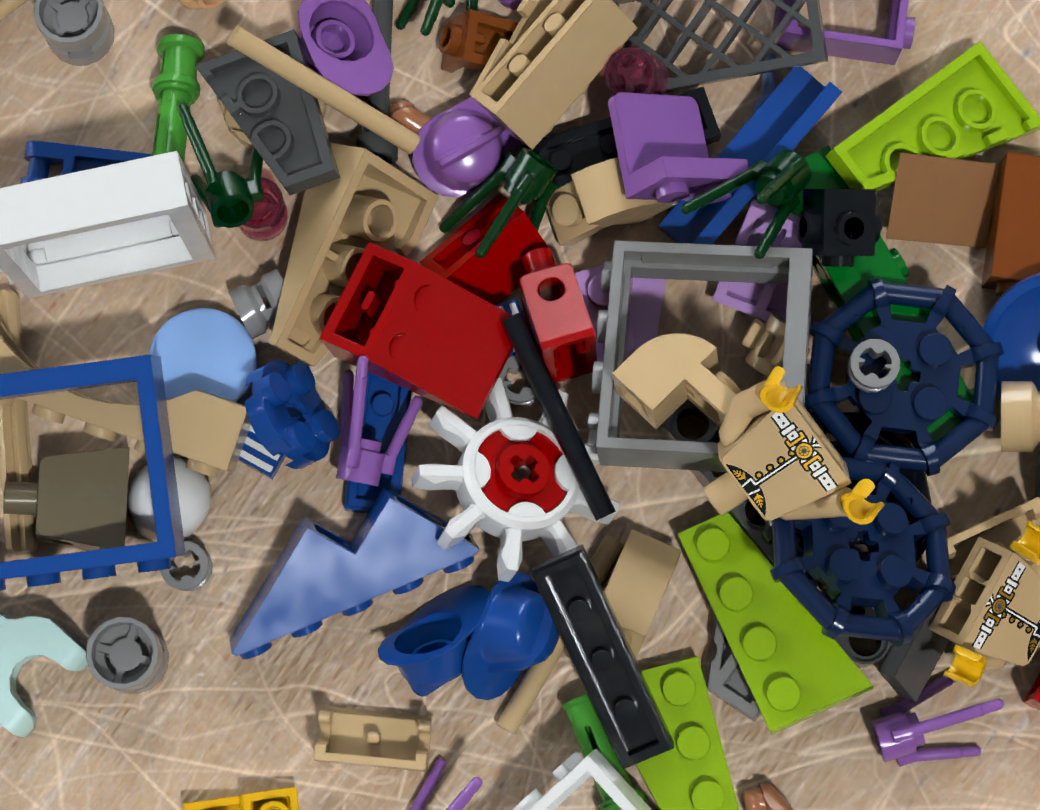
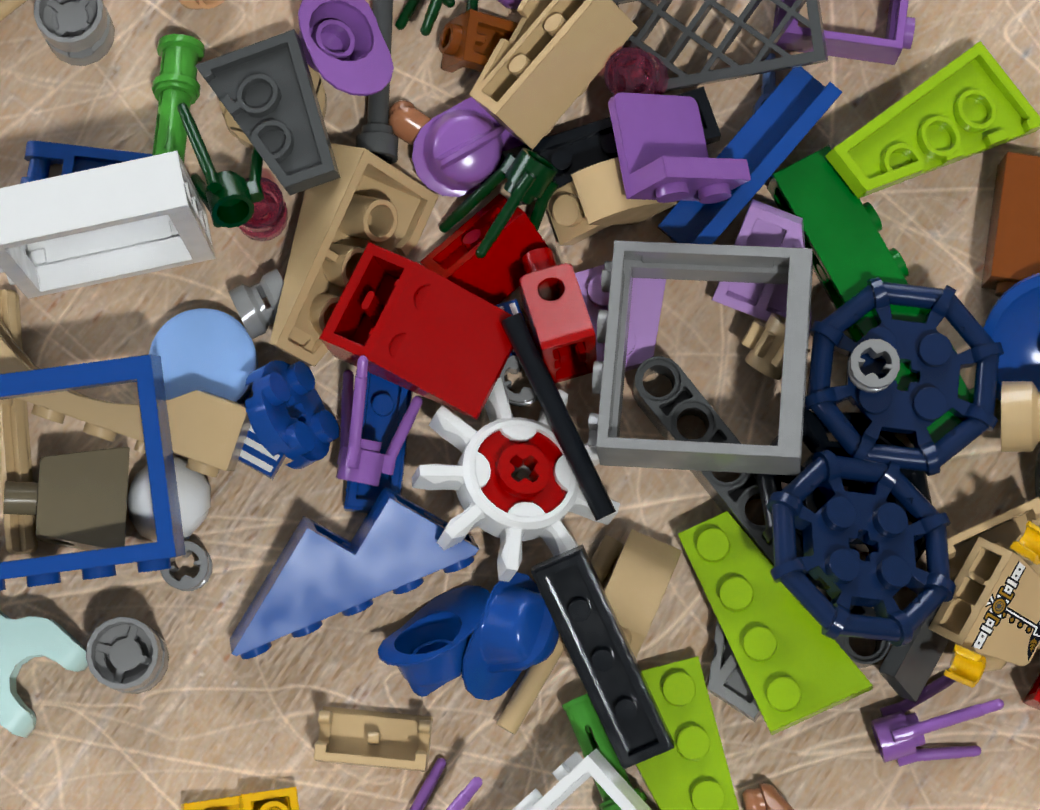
tan bar [227,25,421,154] -> none
tan brick [612,333,742,429] -> none
dark green plant [680,150,811,259] -> none
tan torso [703,366,884,525] -> none
black brick [796,189,881,267] -> none
medium nougat sticker [886,152,1000,248] -> none

